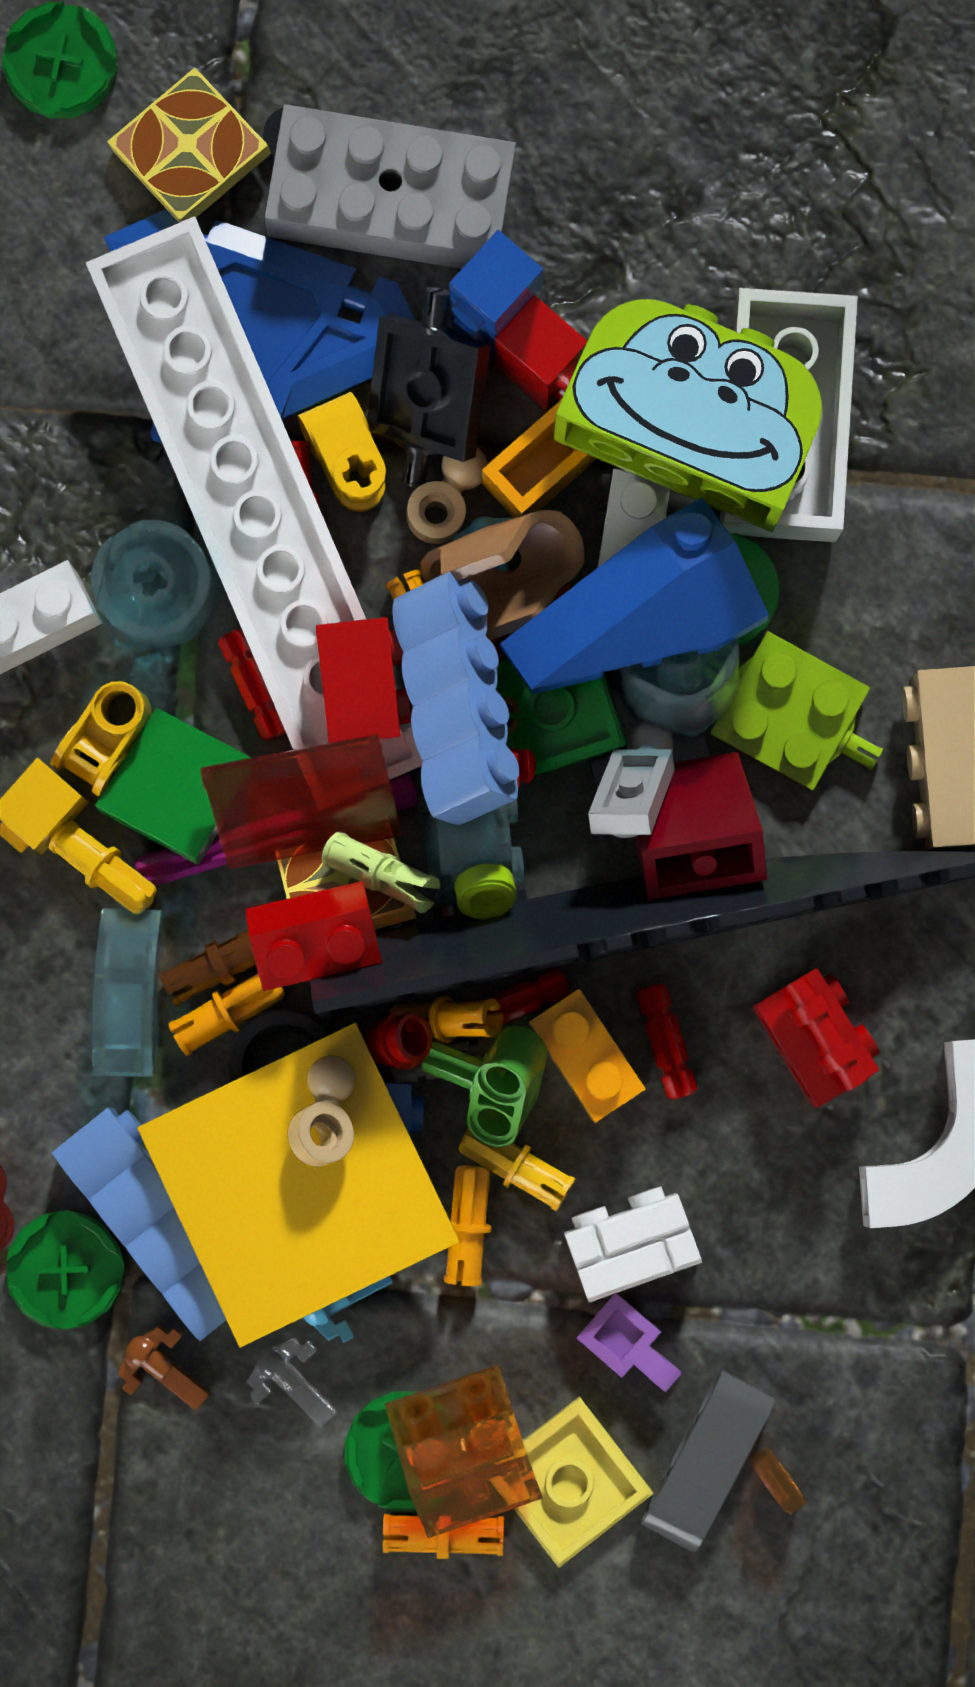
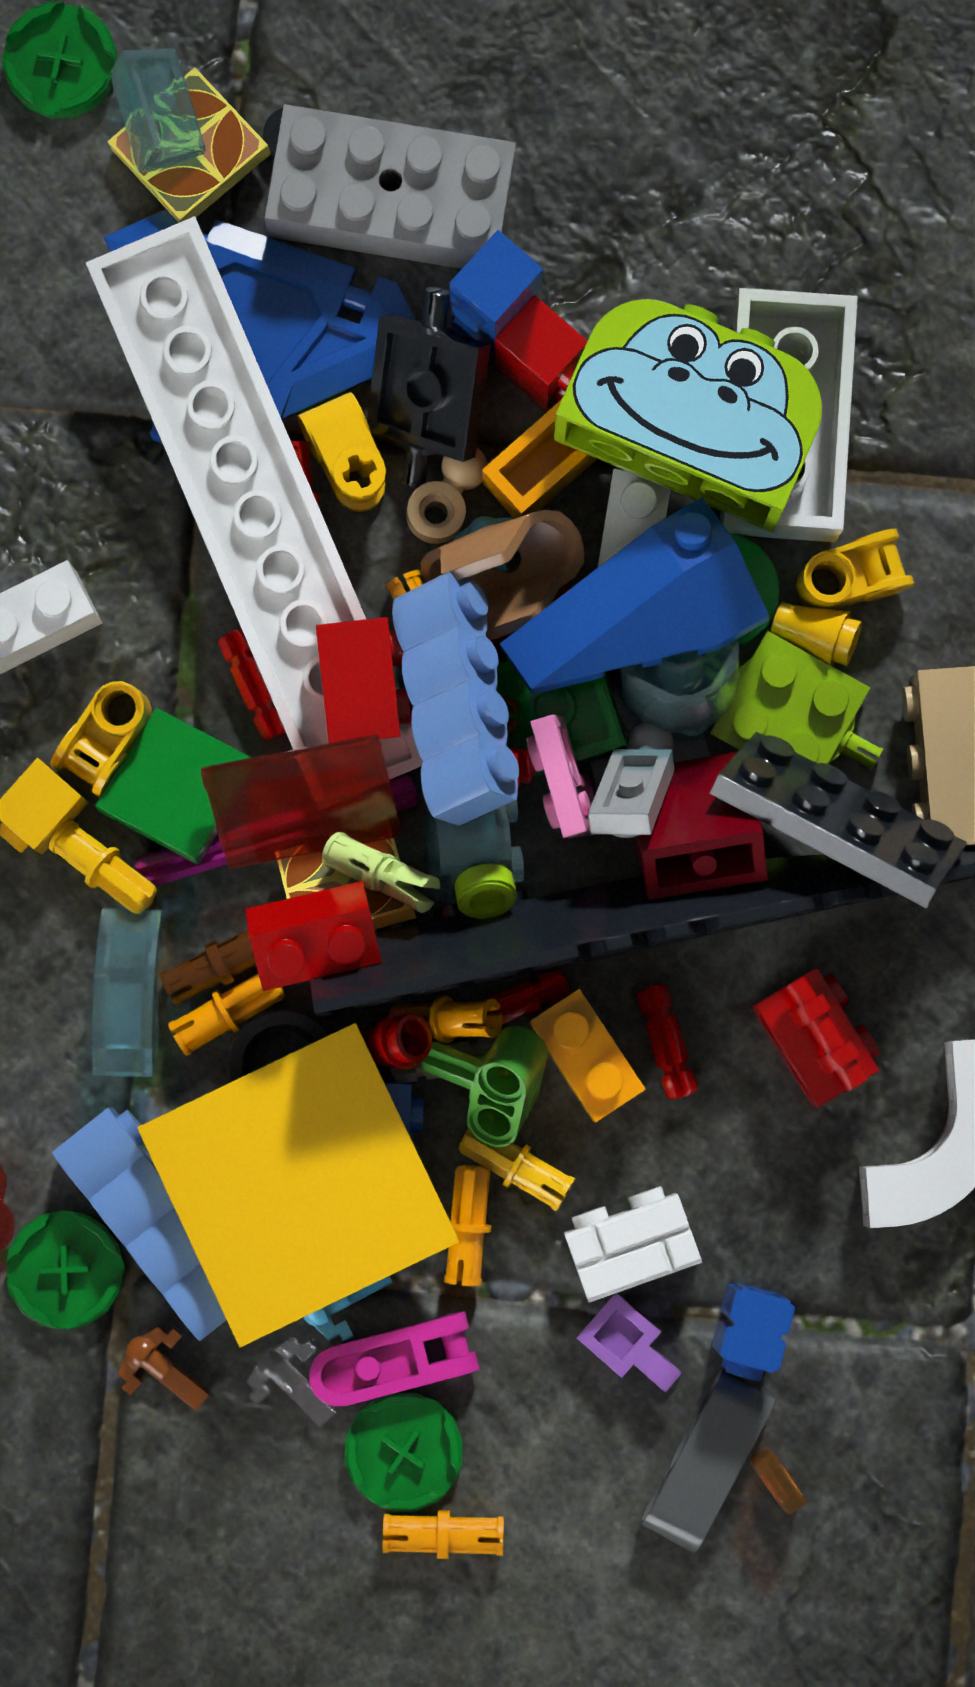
clear light blue brick [91,520,216,648] -> none
tan plate [288,1055,356,1167] -> none
clear orange slope [385,1364,543,1538] -> none
light yellow tile [485,1396,654,1568] -> none
none -> clear light blue slope [111,48,206,173]
none -> dark pink plate [309,1311,480,1407]
none -> bright pink plate [527,714,595,838]
none -> black plate [710,732,967,908]
none -> blue brick [712,1282,795,1381]
none -> yellow cone [771,601,862,666]
none -> yellow piece [795,529,915,610]

